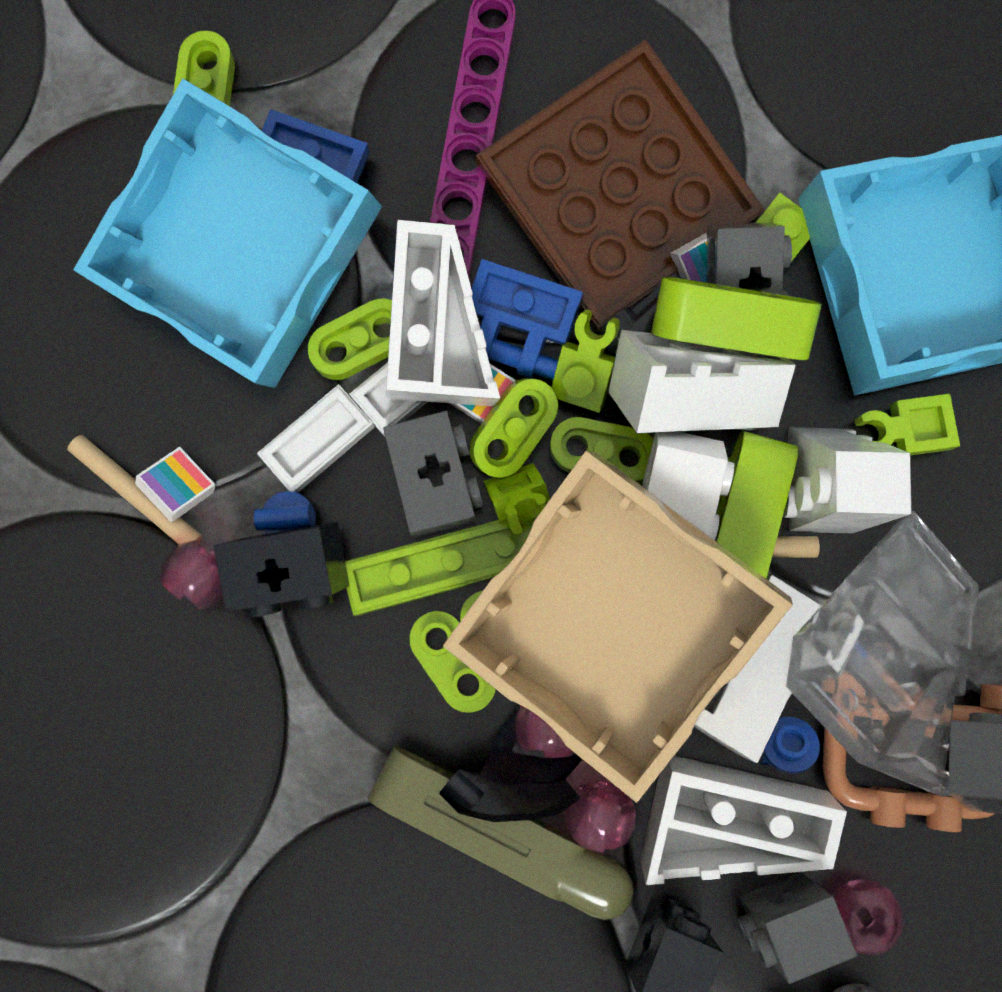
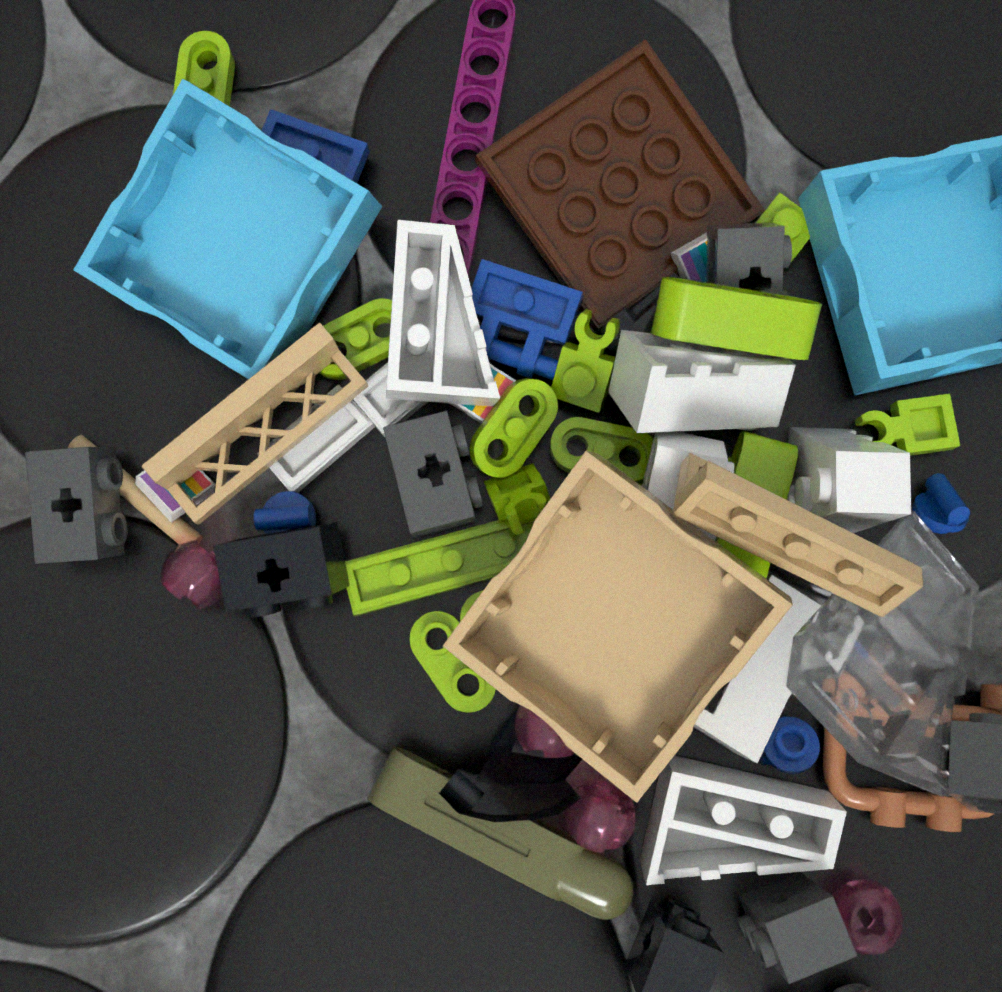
none -> dark grey brick [25,447,128,564]
none -> tan fence [142,322,368,525]
none -> tan fence [672,453,923,617]
none -> blue plate [912,473,970,534]

